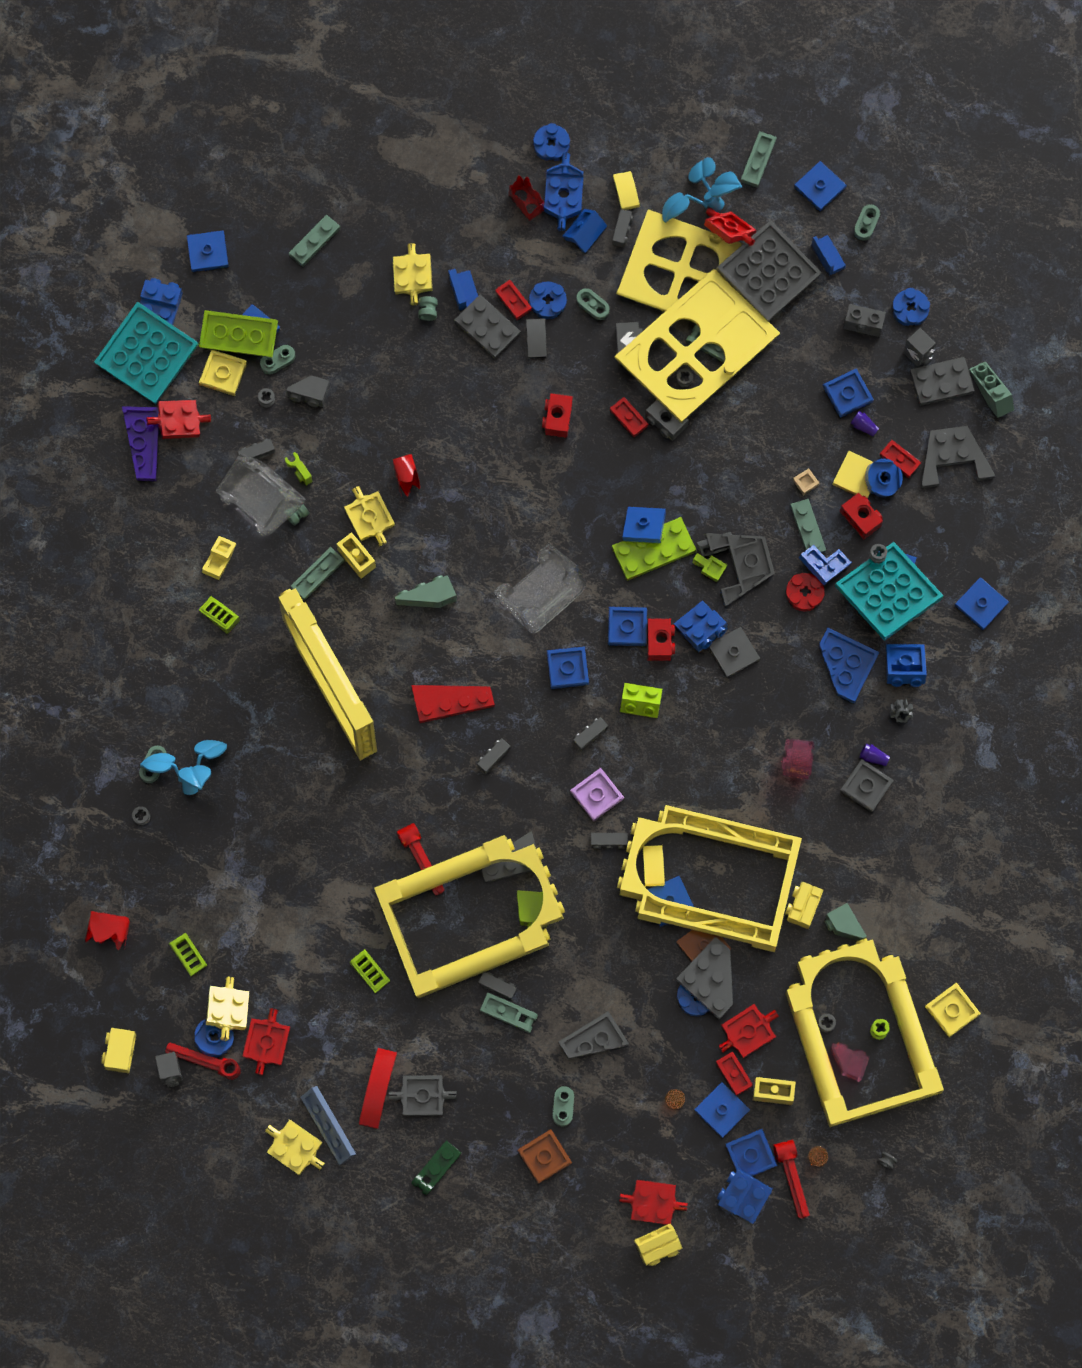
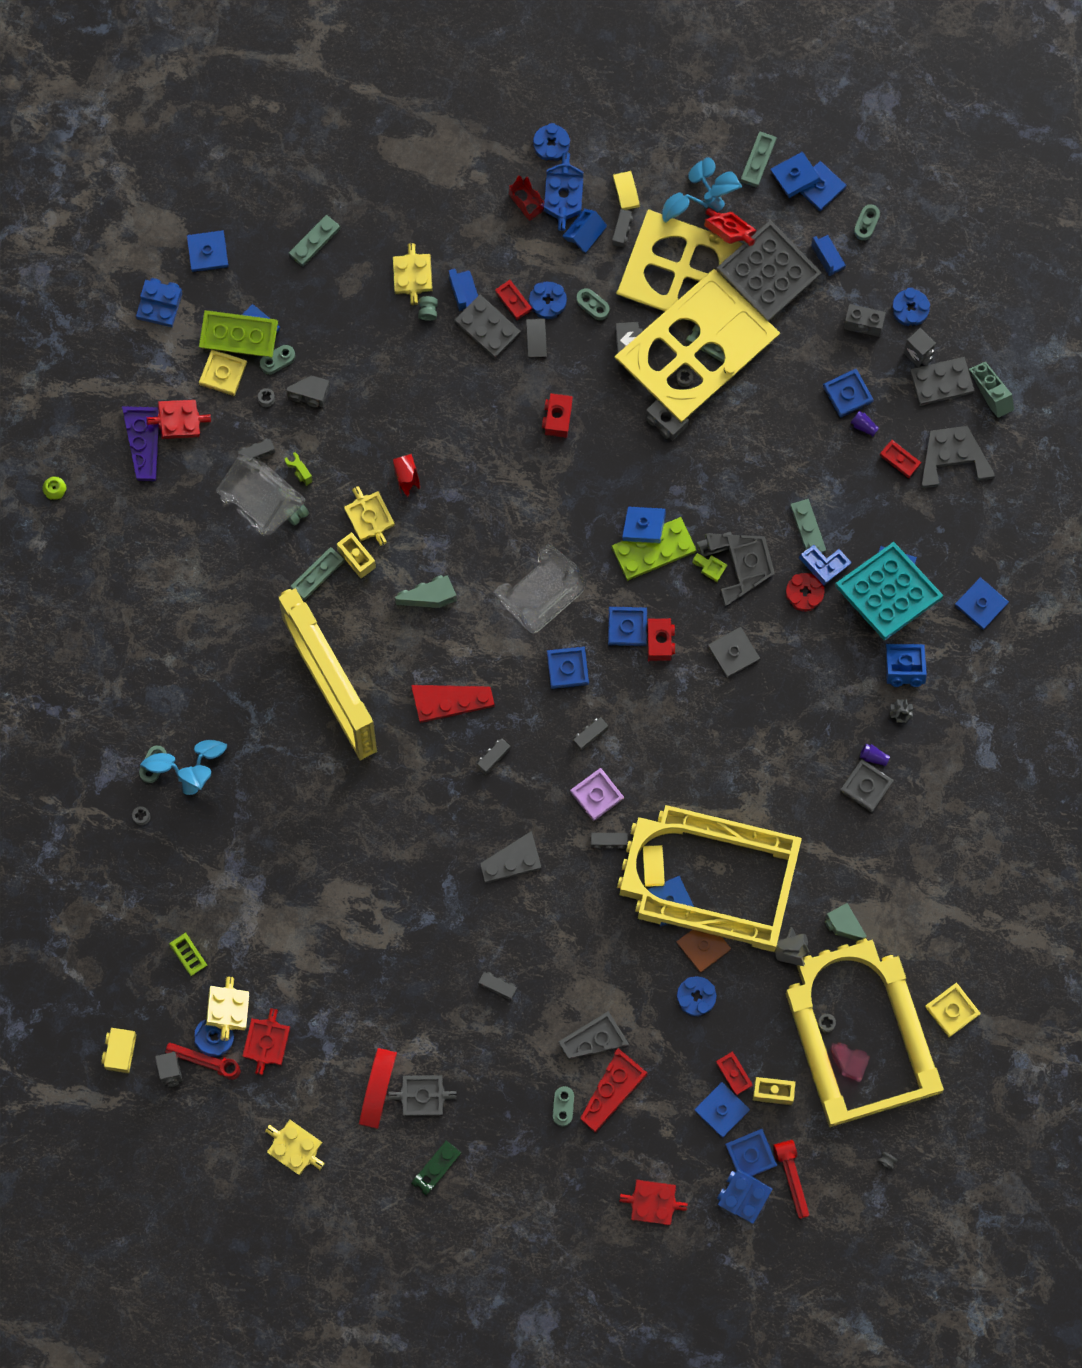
red piece [85,911,130,950] -> none
teal plate [94,302,199,405] -> none
lime slope [199,596,240,634] -> none
light yellow slope [202,536,236,580] -> none
sand blue plate [301,1086,356,1165] -> none
lime slope [350,949,390,994] -> none
light yellow door [374,835,565,998] -> none
red axle [396,823,445,895] -> none
sand green plate [480,993,538,1033] -> none
lime torso [517,890,547,929] -> none
dark orange plate [517,1129,572,1184] -> none
red plate [610,397,648,437] -> none
lime bracket [620,683,662,718] -> none
light yellow brick [634,1224,682,1266] -> none
clear orange plate [665,1089,685,1109] -> none
blue plate [674,600,728,652] -> none
dark grey plate [676,937,733,1020] -> none
red plate [718,1004,779,1058] -> none
clear pink brick [782,738,815,780] -> none
light yellow brick [785,882,823,929] -> none
tan plate [793,468,819,495] -> none
clear orange plate [808,1146,828,1166] -> none
blue plate [819,628,879,703] -> none
light yellow tile [832,451,873,498] -> none
red brick [840,493,883,540] -> none
blue plate [865,459,903,497] -> none
dark grey bush [869,544,887,563] -> none
lime bush [870,1019,889,1040] -> none
none -> lime plate [42,477,66,500]
none -> red wing [580,1048,648,1133]
none -> blue plate [770,152,821,198]
none -> dark grey piece [776,927,810,966]

